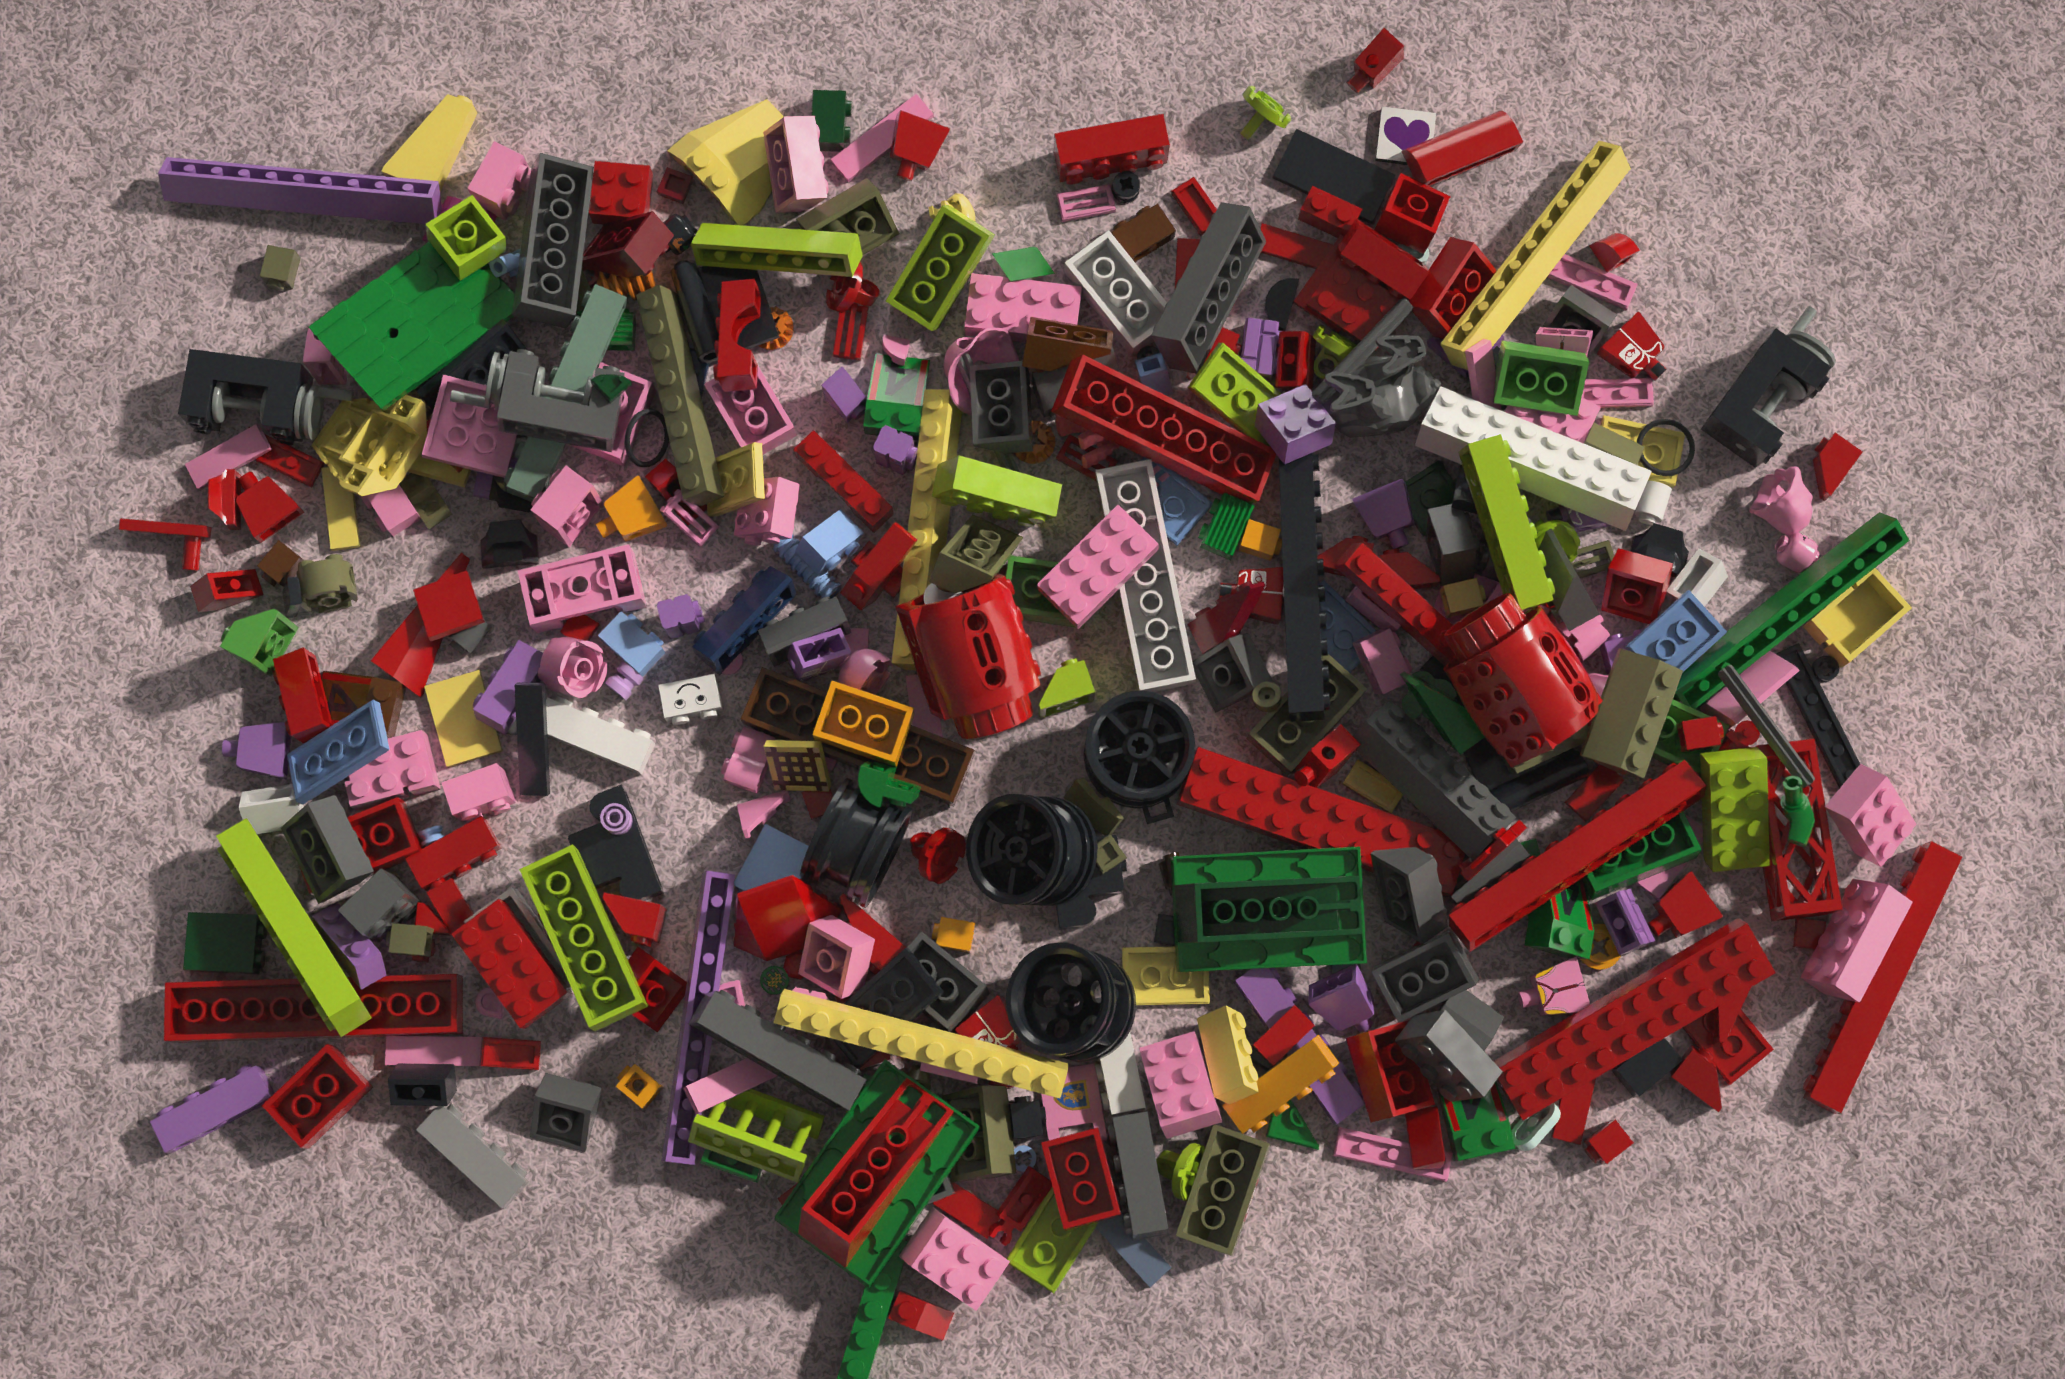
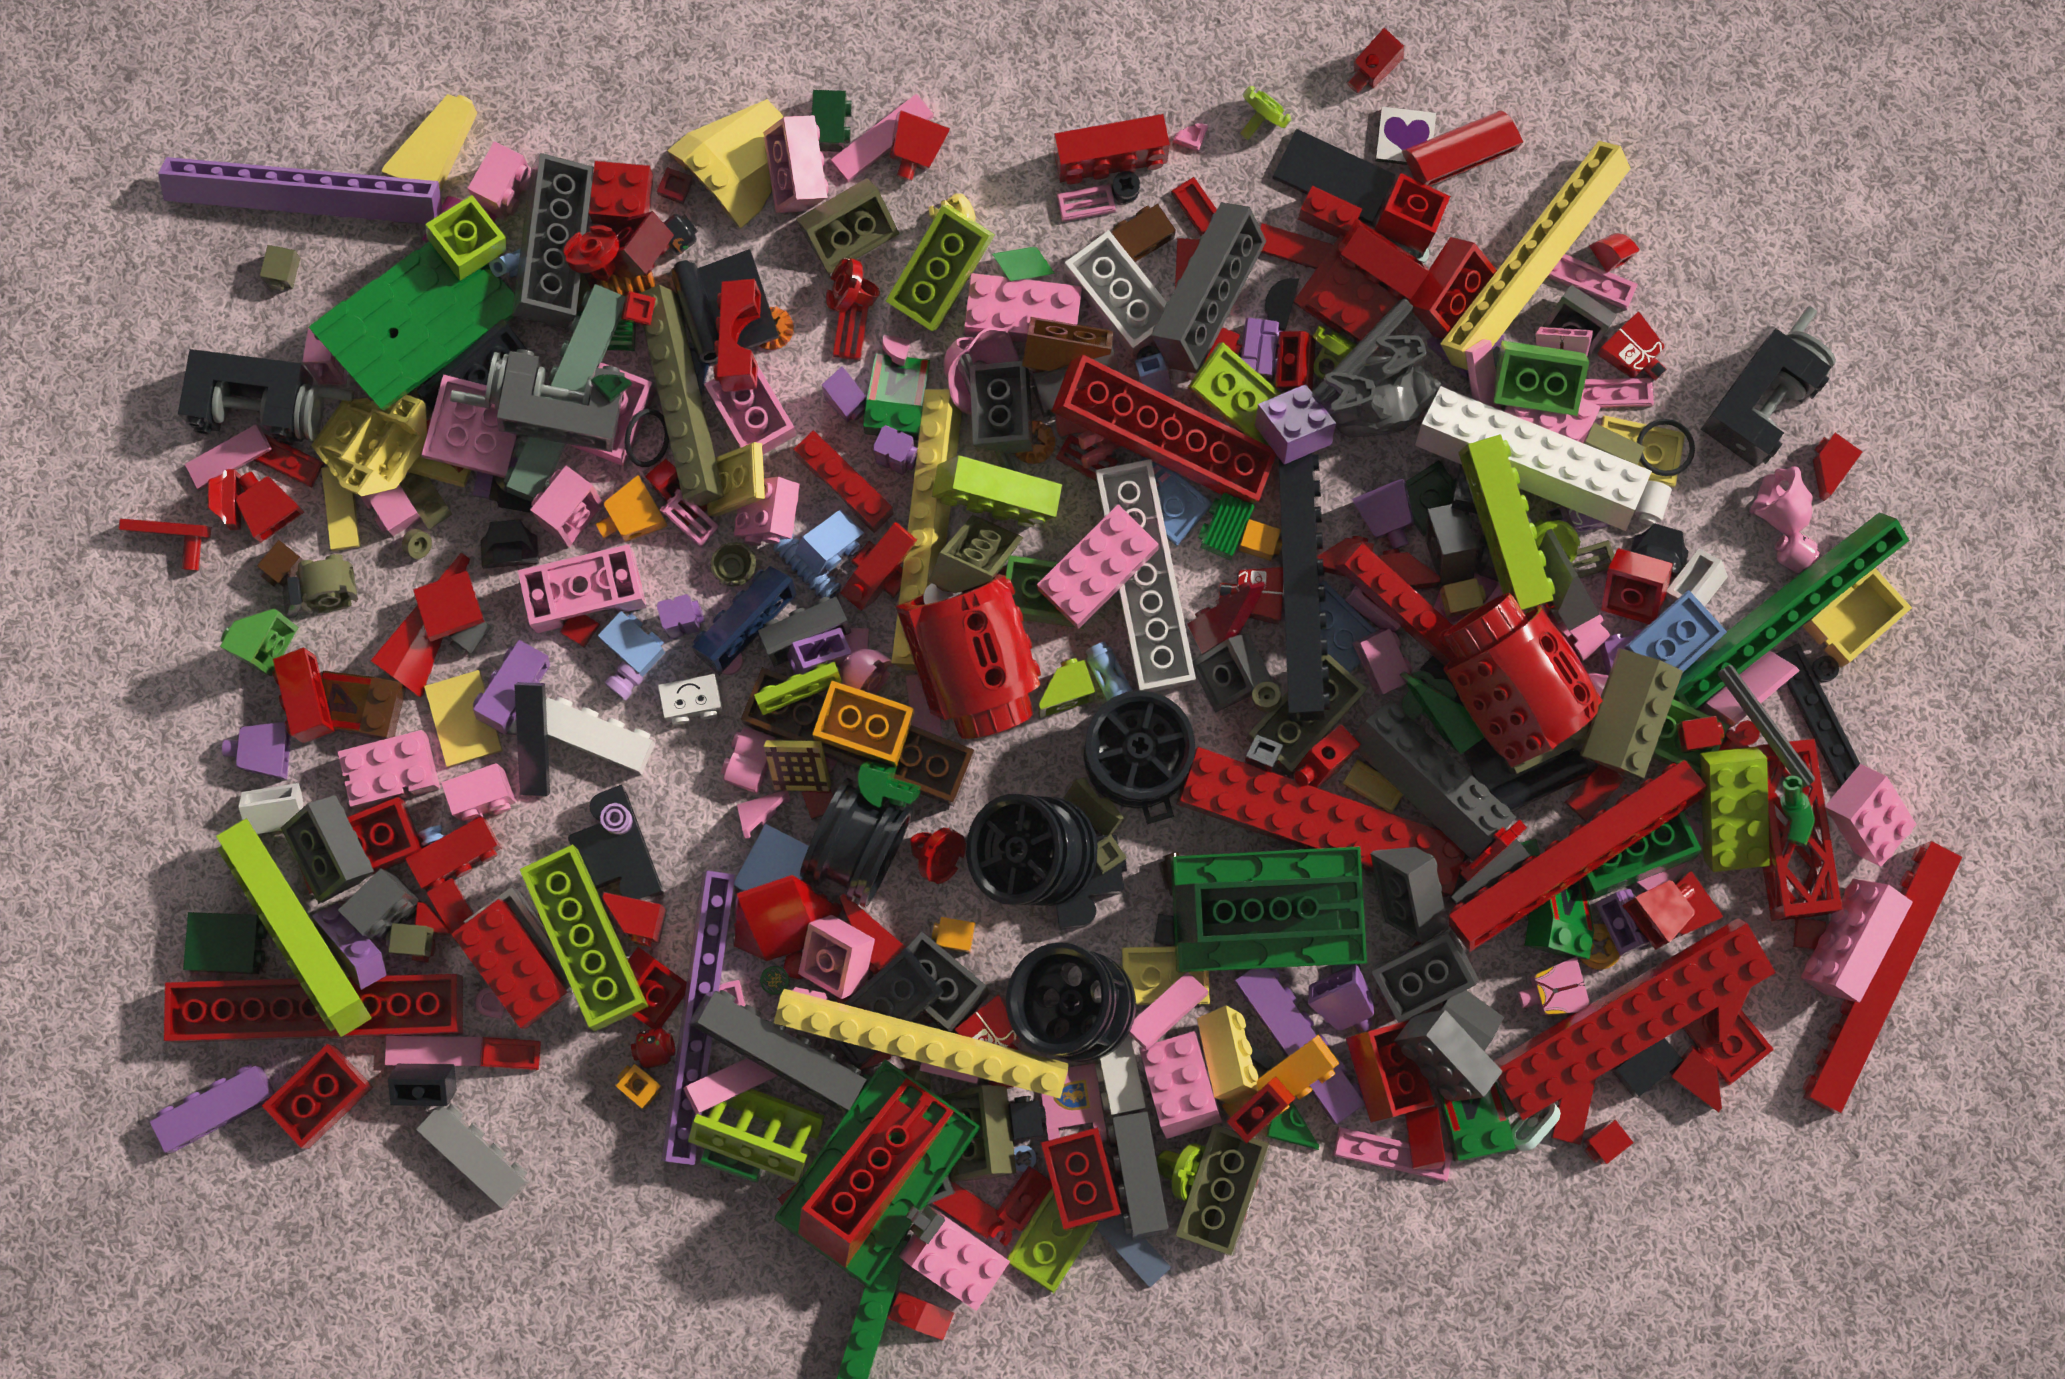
red slope [190,569,264,612] -> none
medium blue tile [287,700,390,805] -> none
dark grey slope [530,1073,601,1152] -> none
bright pink brick [538,637,607,698] -> none
lime brick [691,223,863,277] -> none
red tile [1252,1005,1315,1067] -> none
none -> olive tile [402,529,432,559]
none -> red tile [564,225,619,281]
none -> red tile [621,291,656,326]
none -> red head [631,1028,676,1069]
none -> olive hair [710,542,756,587]
none -> lime plate [754,662,842,715]
none -> dark grey tile [906,1205,946,1244]
none -> piece [1085,642,1133,701]
none -> bright pink tile [1129,972,1208,1050]
none -> bright pink tile [1173,123,1208,152]
none -> red brick [1227,1076,1296,1143]
none -> plate [1245,735,1283,773]
none -> torso [1622,880,1695,950]

